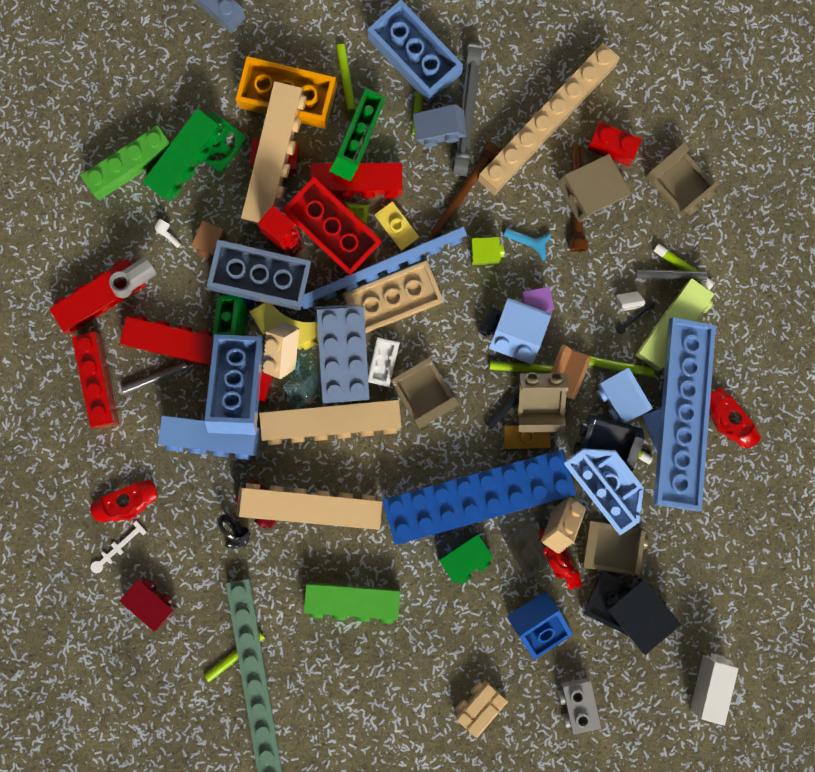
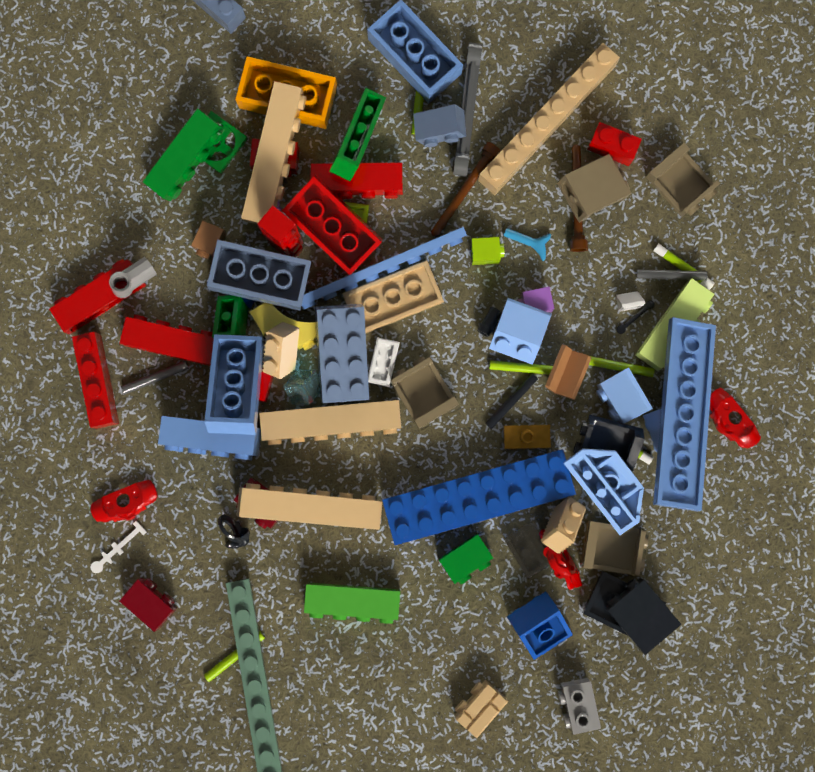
bright green brick [80,125,170,200] -> none
white hand [155,219,181,248] -> none
lime bar [336,44,356,112] -> none
light yellow plate [374,201,420,252] -> none
dark tan panel [517,372,569,432] -> none
white brick [690,653,739,726] -> none

